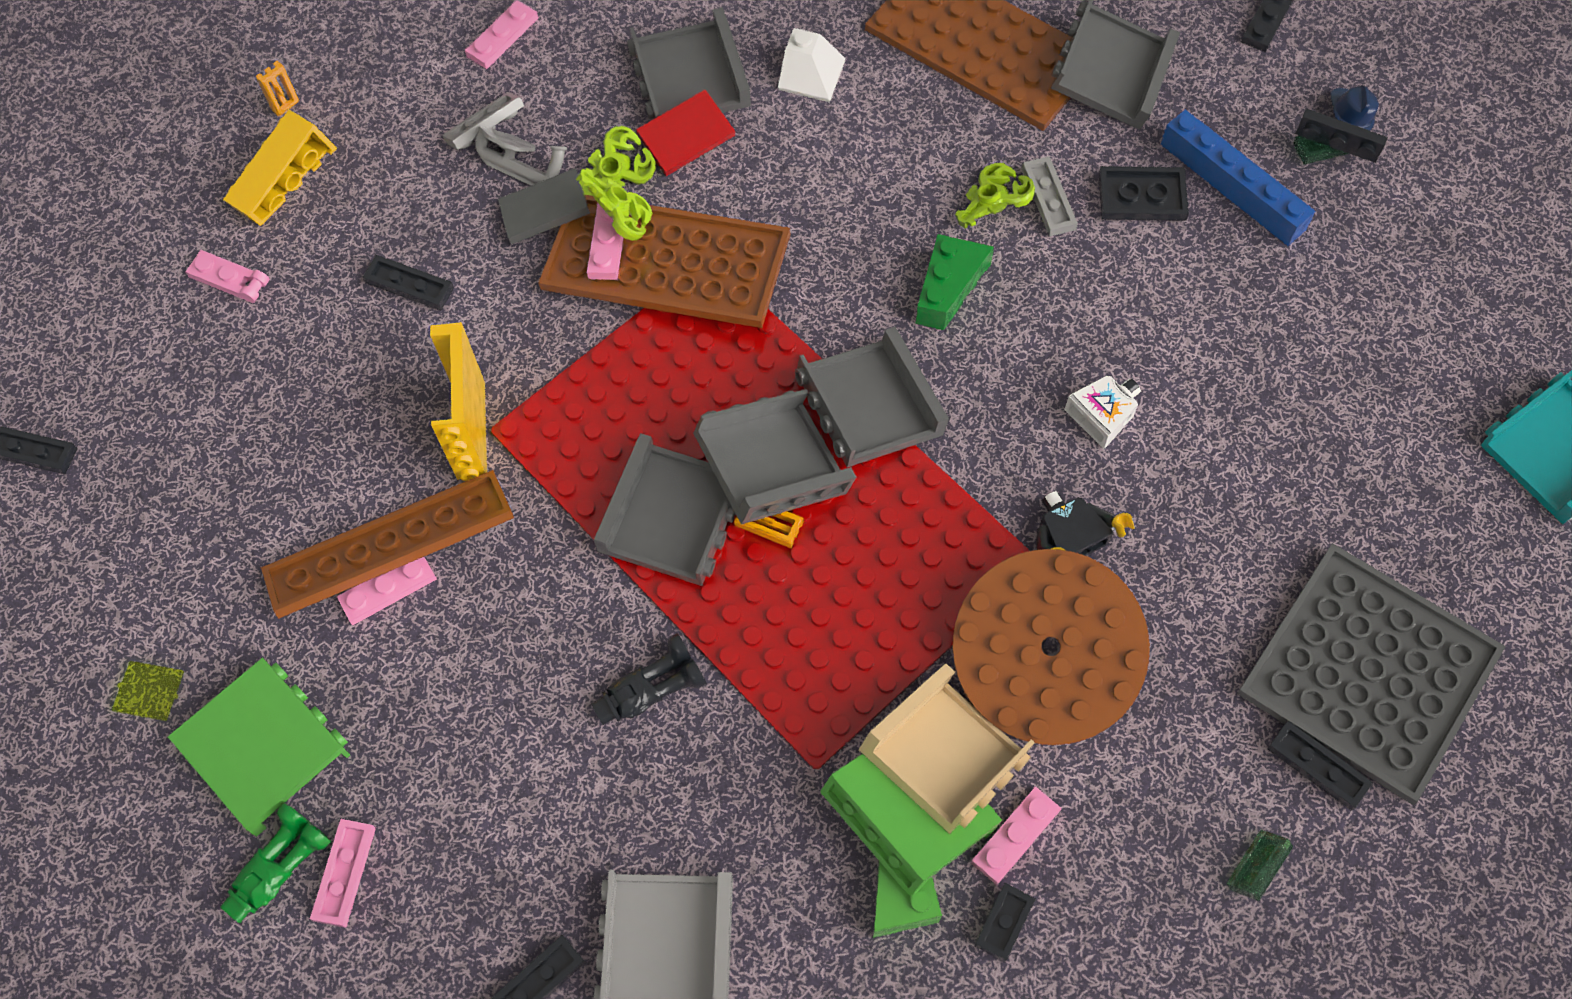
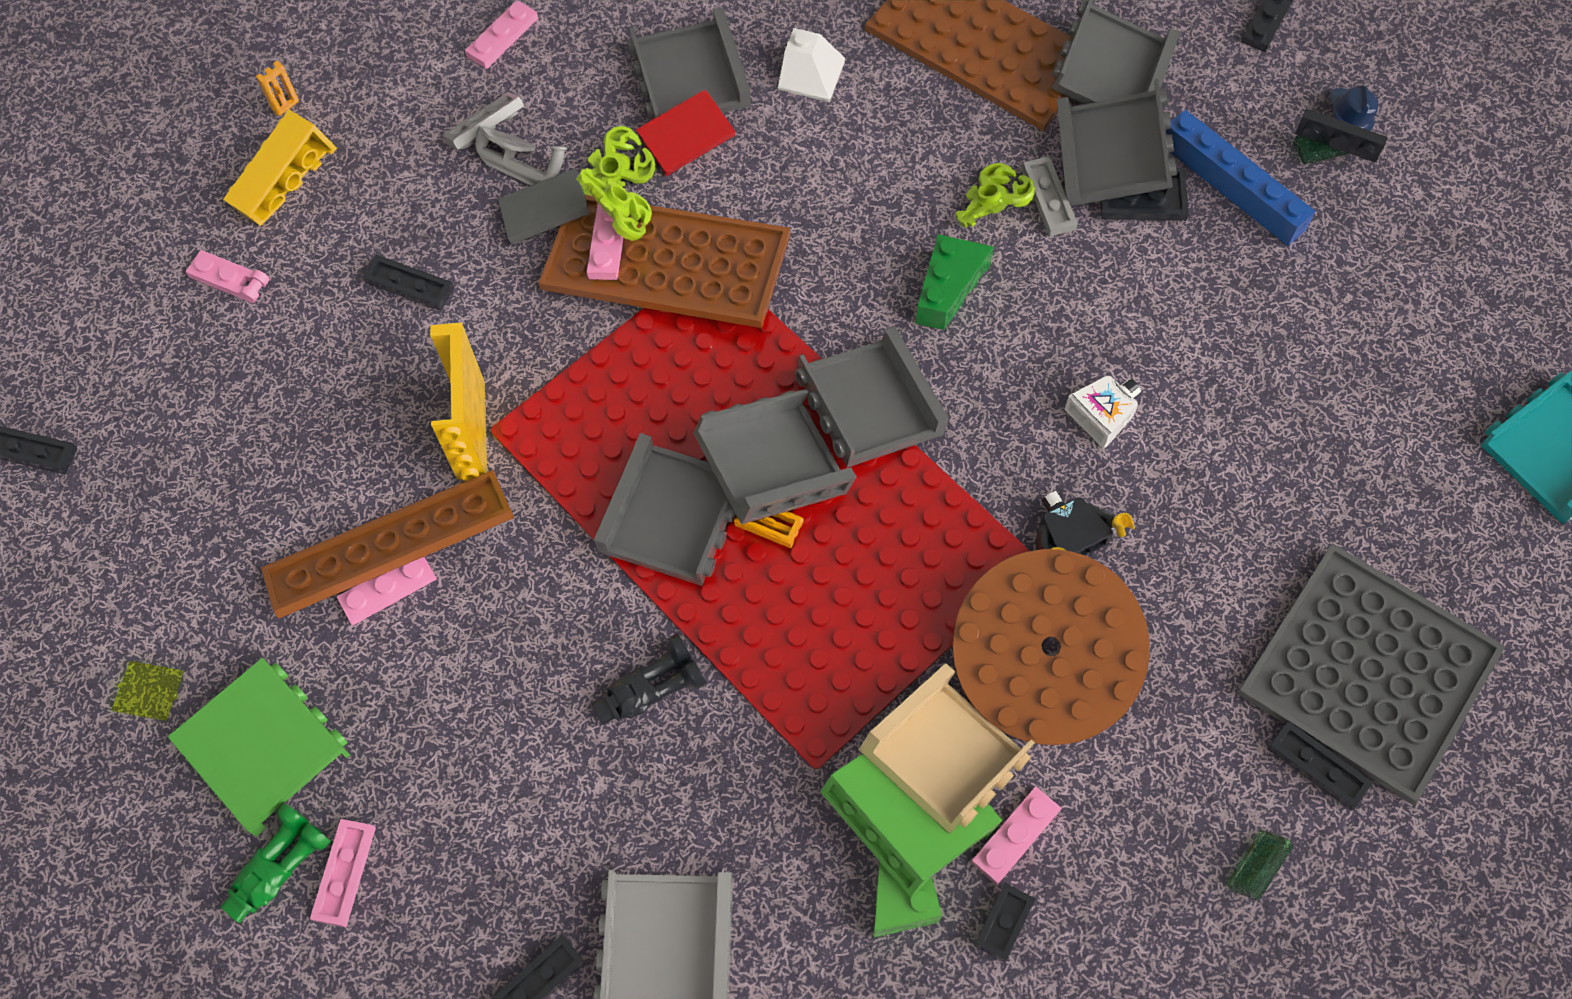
none -> dark grey panel [1057,79,1177,206]

